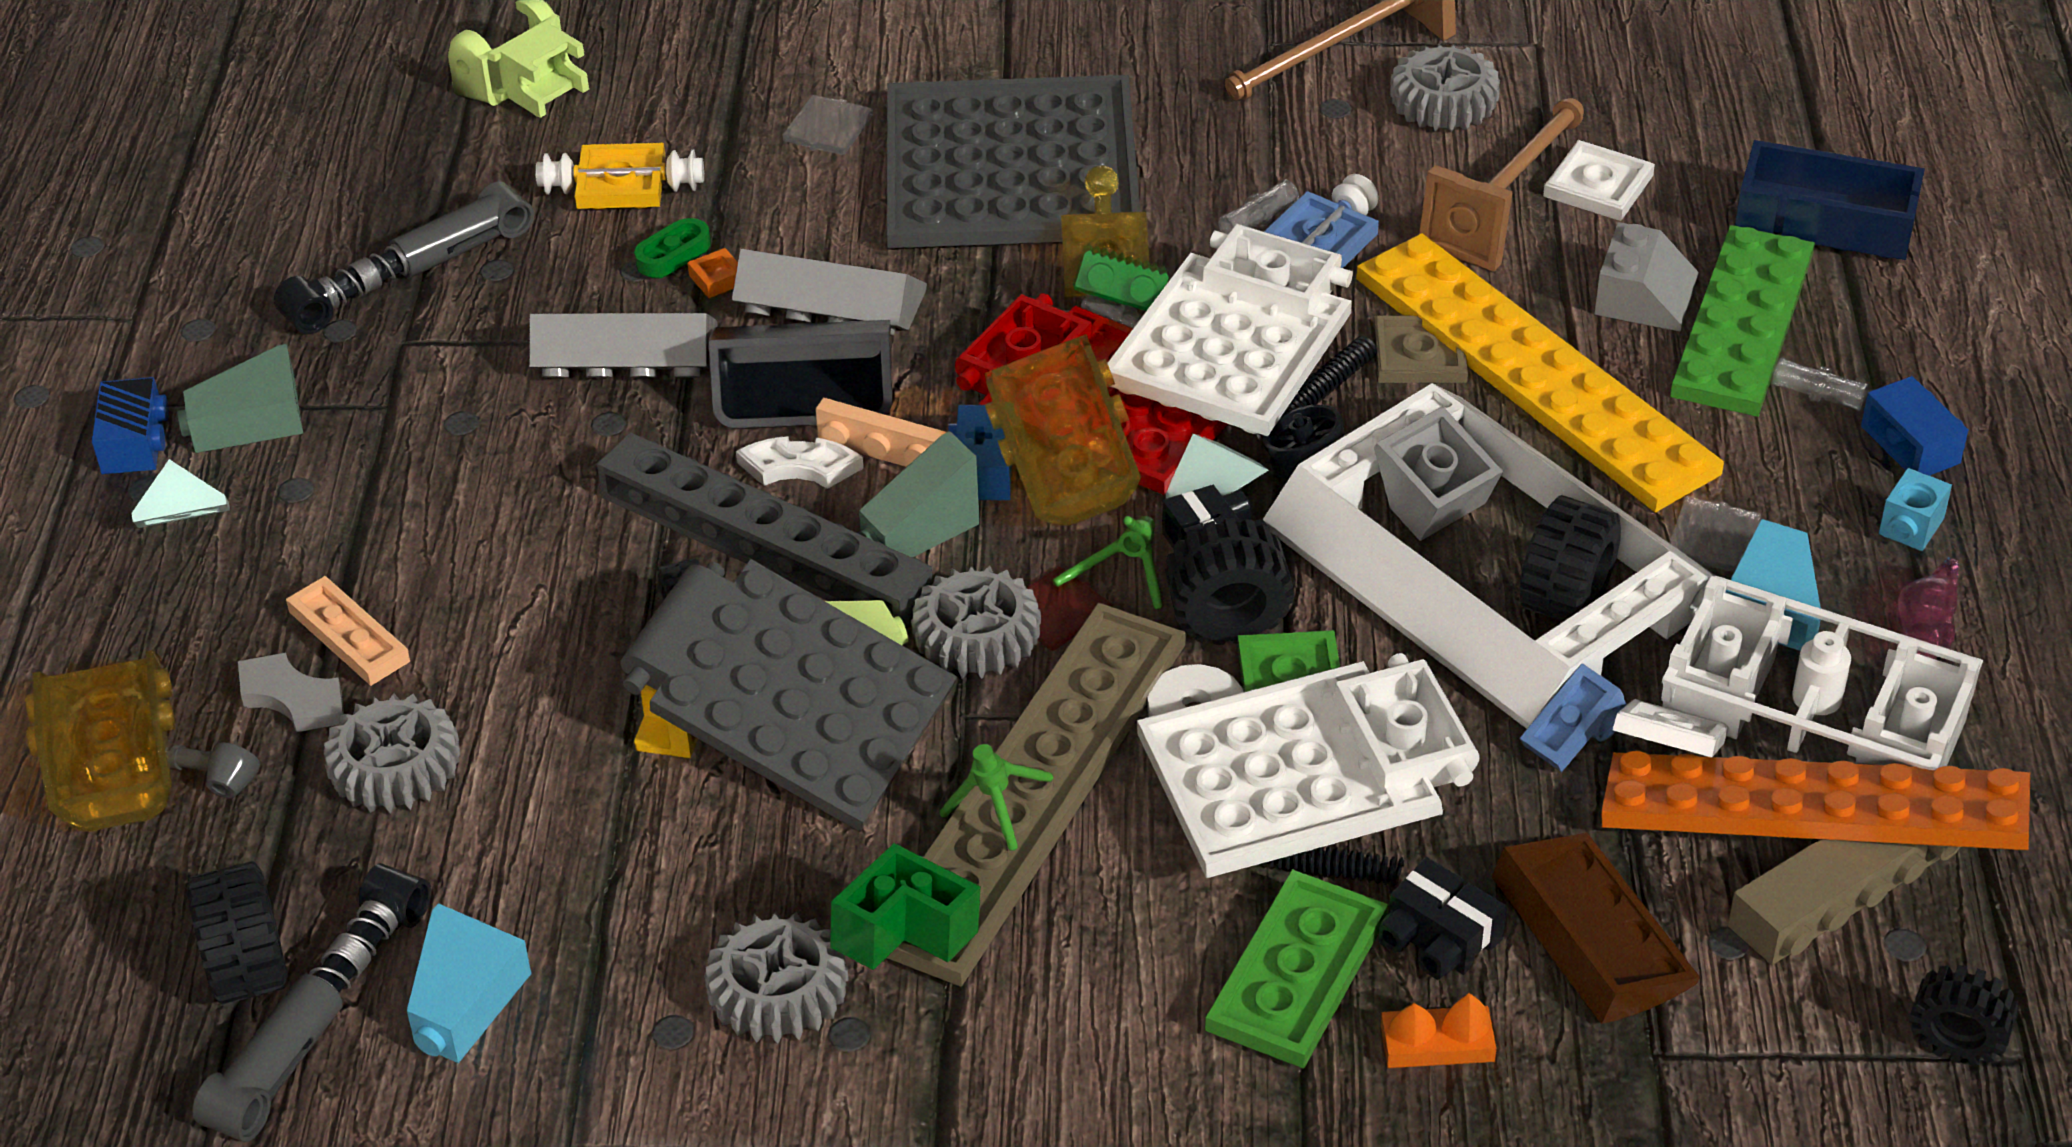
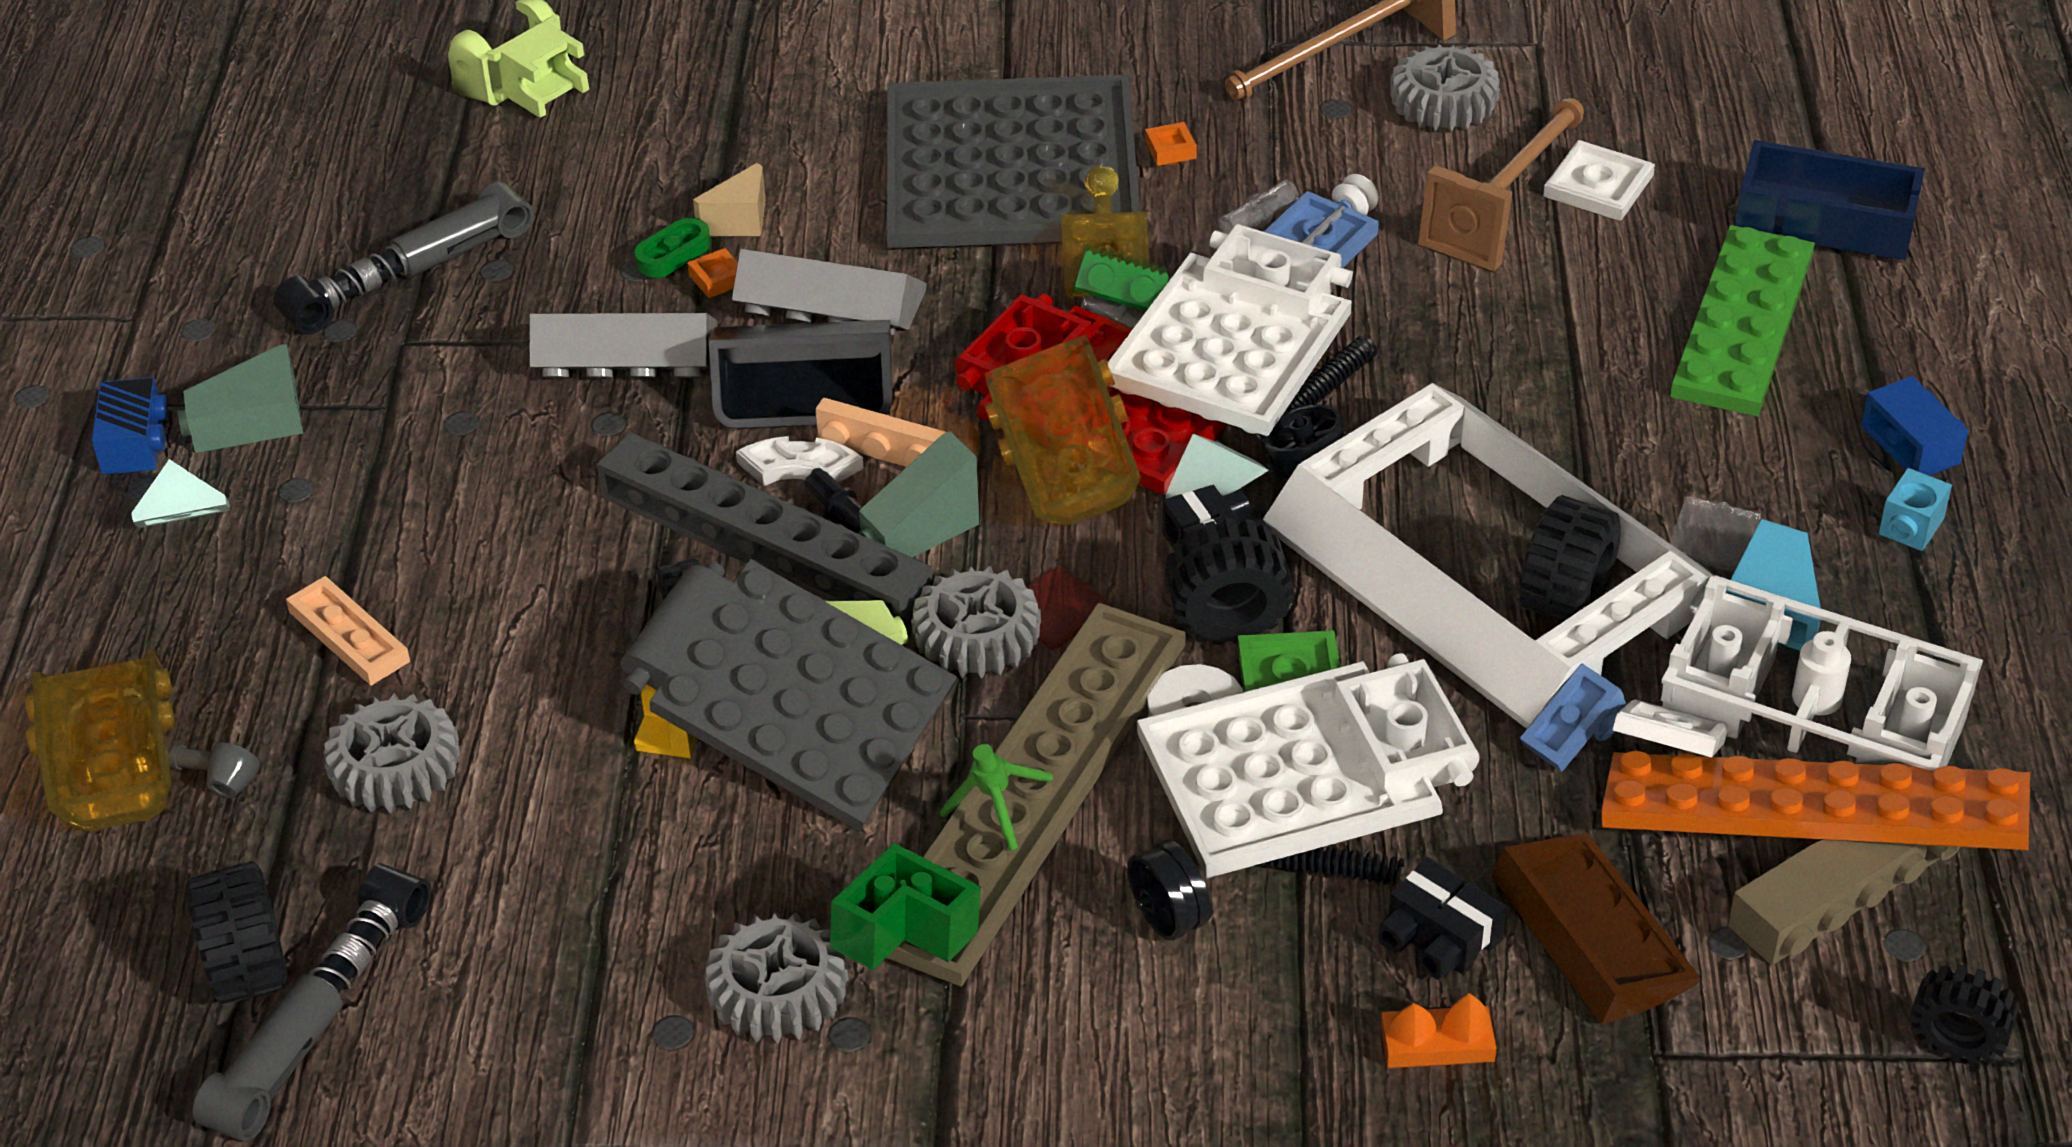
light grey tile [238,653,344,732] -> none
medium azure slope [407,903,531,1064] -> none
yellow plate [536,143,704,210] -> none
clear piece [783,95,873,155] -> none
blue brick [948,405,1014,500] -> none
bright green plant [1053,516,1163,609] -> none
bright green plate [1205,869,1388,1069] -> none
yellow plate [1356,233,1724,513] -> none
dark tan tile [1374,316,1468,383] -> none
light grey slope [1374,406,1503,541] -> none
light grey slope [1594,222,1698,332] -> none
clear pin [1772,357,1869,411] -> none
clear pink animal [1896,558,1959,660] -> none
none -> tan slope [693,163,766,236]
none -> black axle [804,468,863,533]
none -> black wheel [1127,840,1211,941]
none -> orange plate [1145,122,1197,166]

